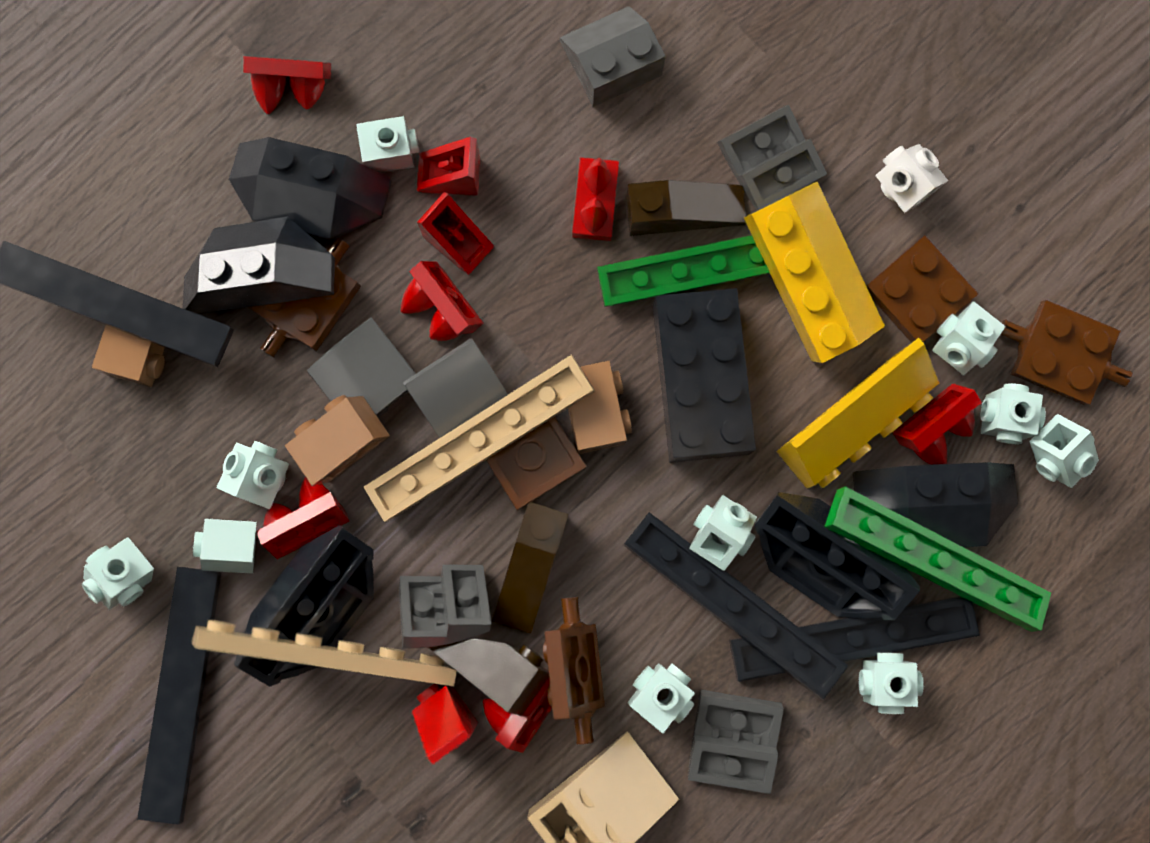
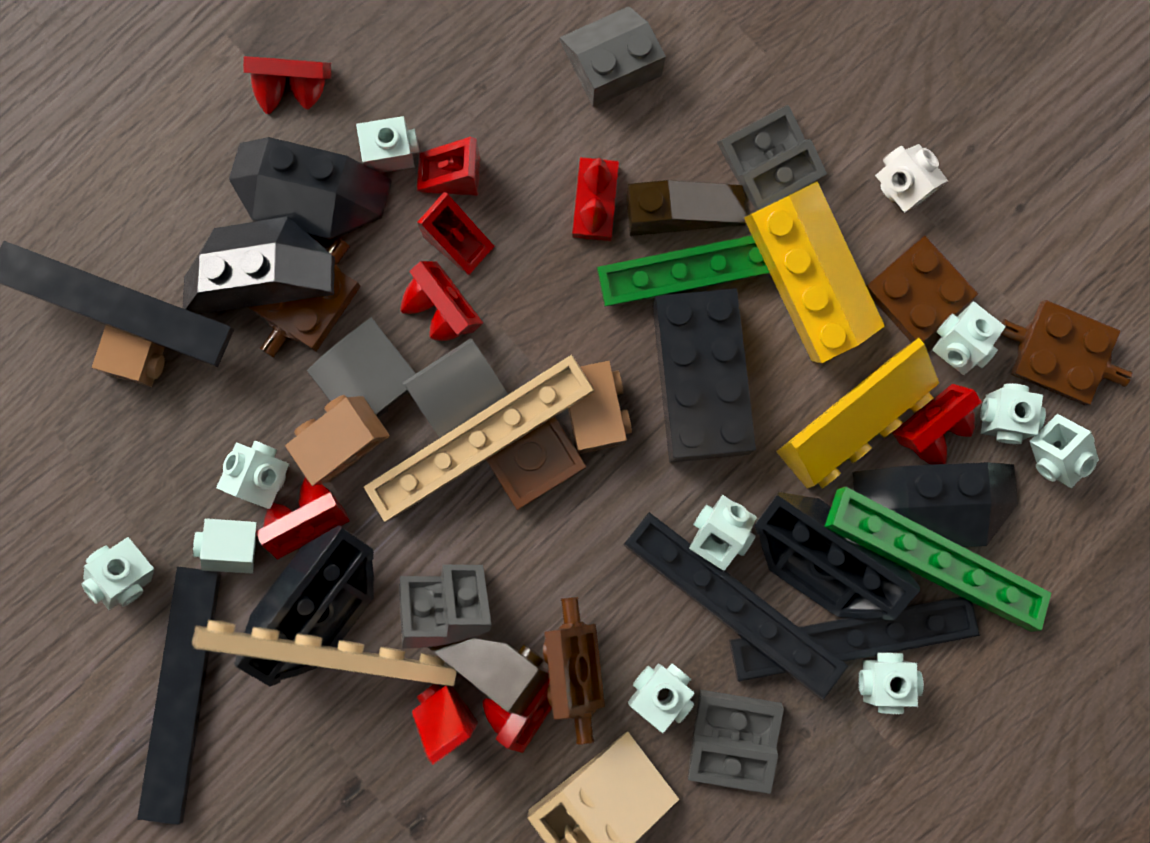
dark brown slope [492,502,569,634] -> none

